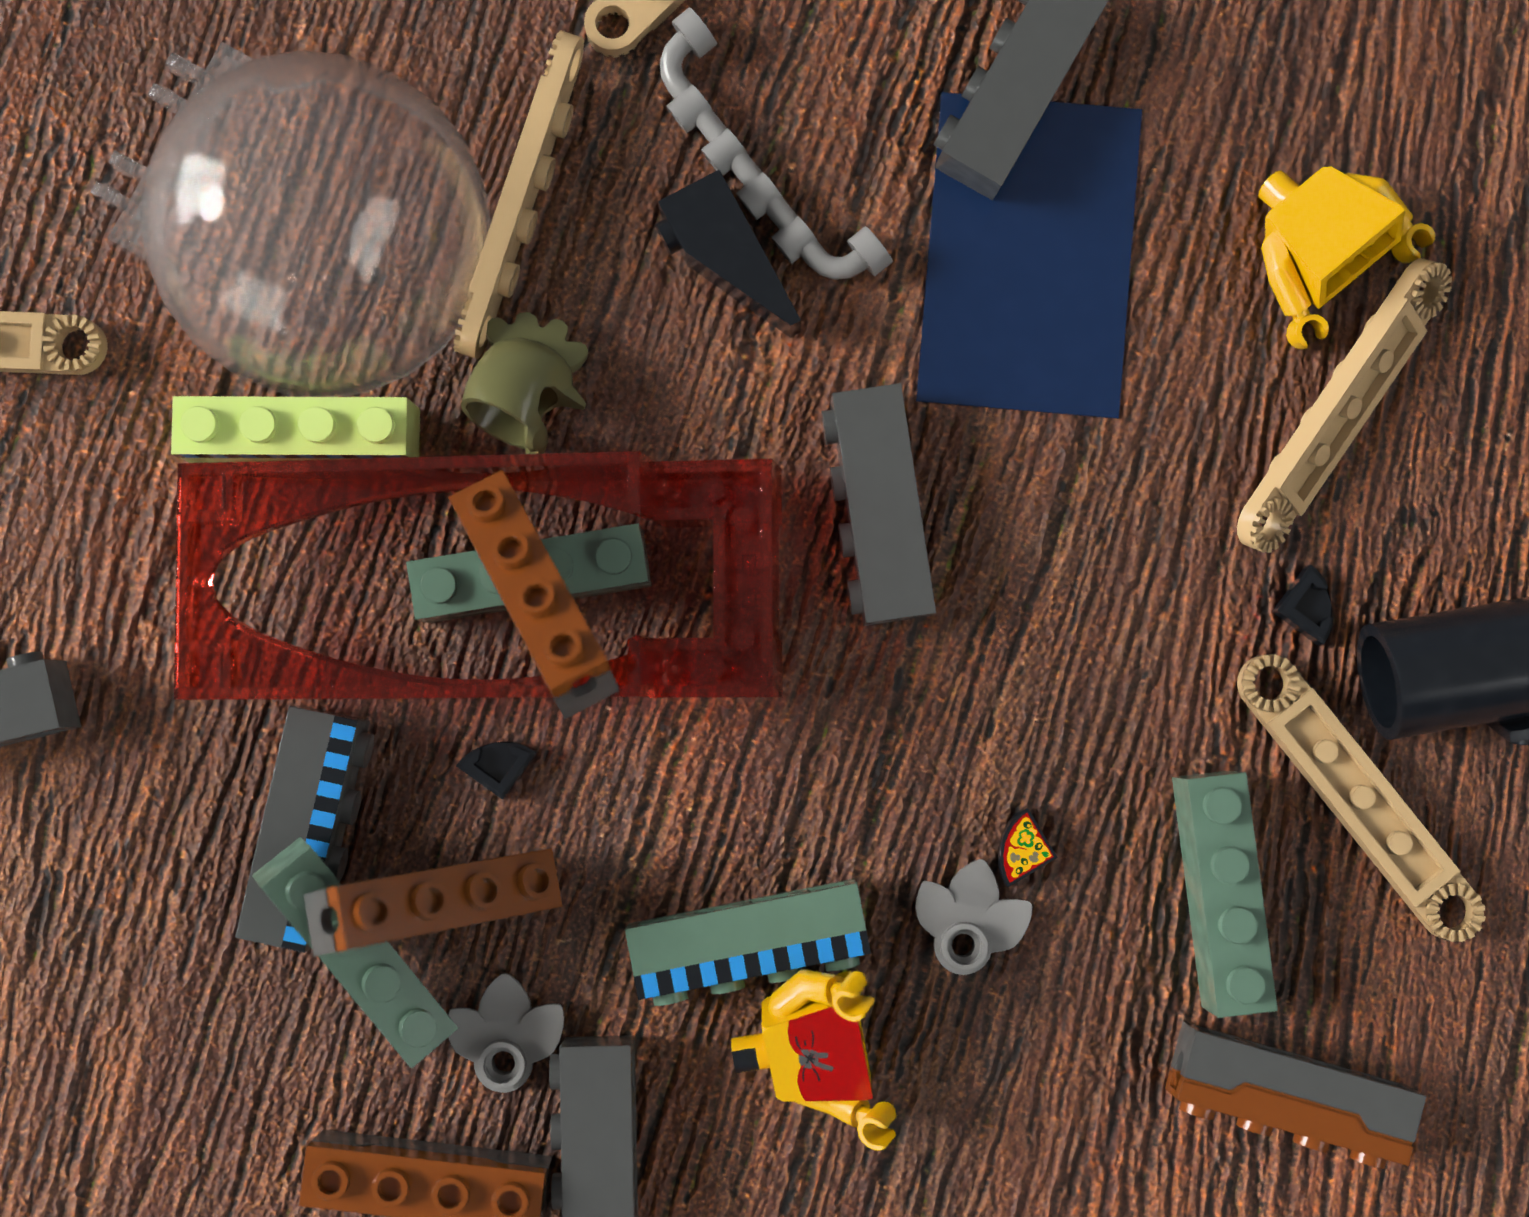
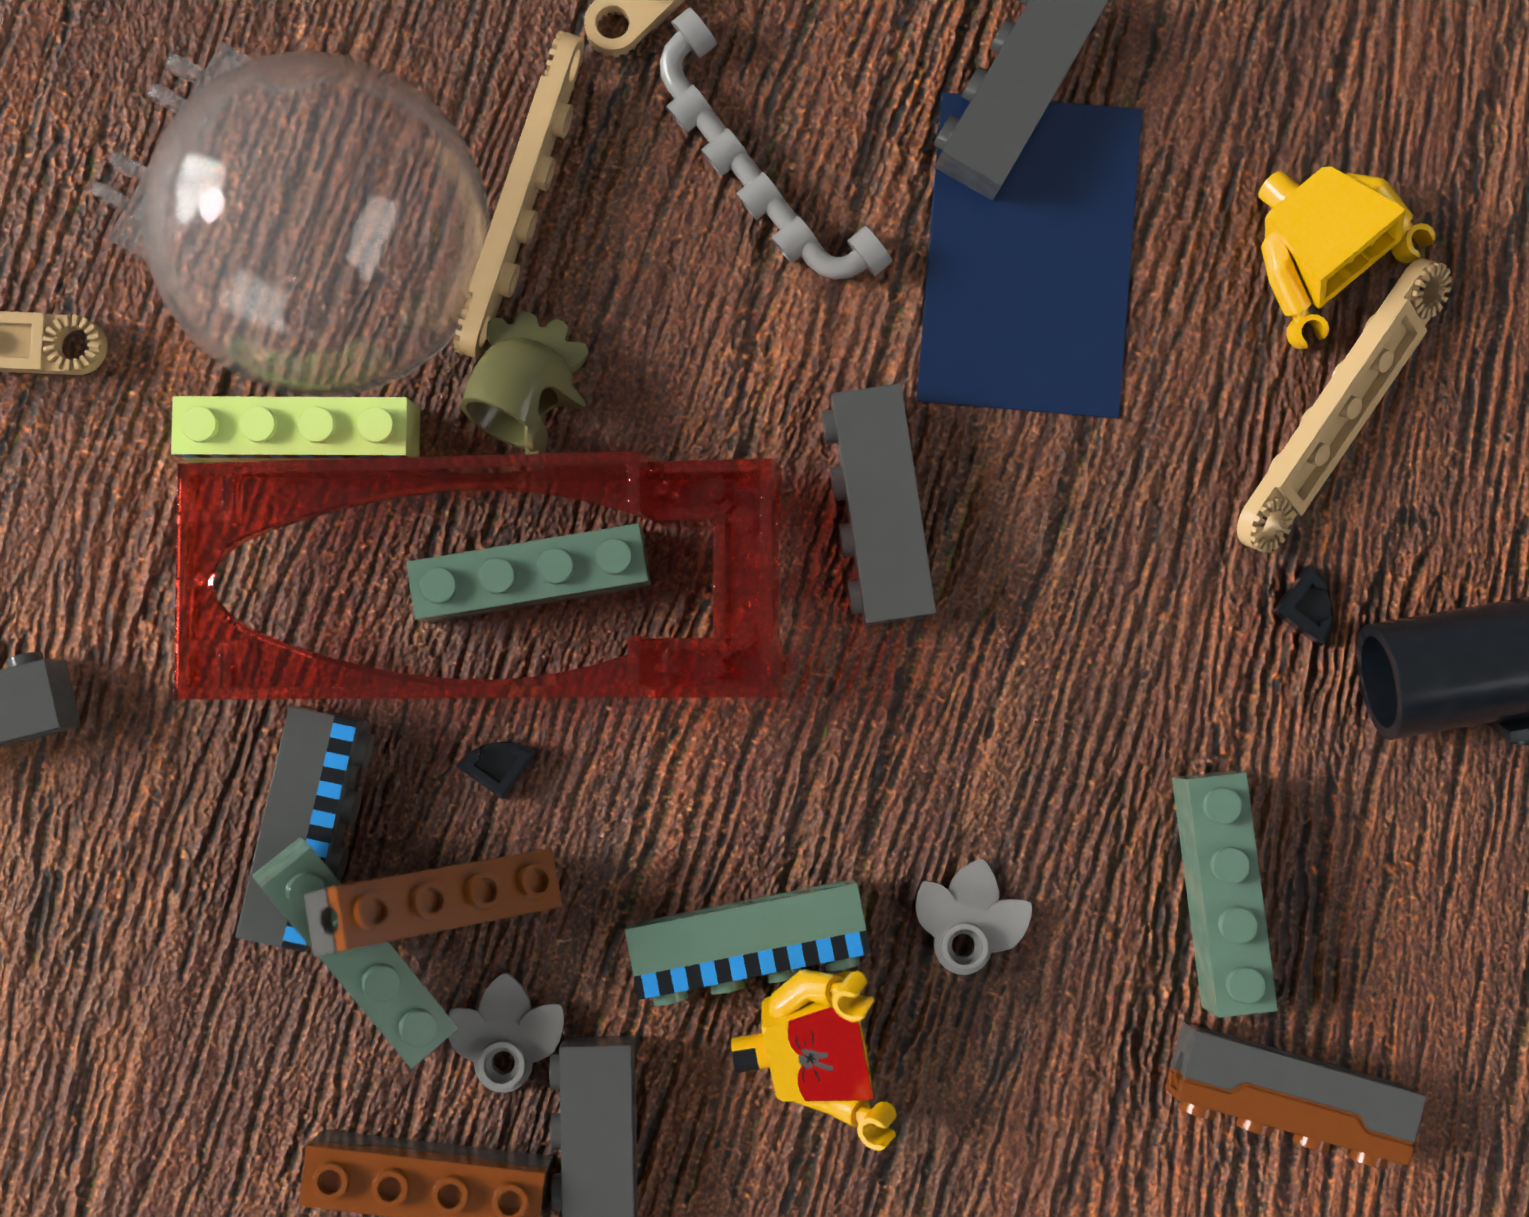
dark orange piece [448,470,620,719] -> none
black slope [655,170,801,338] -> none
tile [998,807,1058,887] -> none
tan plate [1237,654,1486,942] -> none

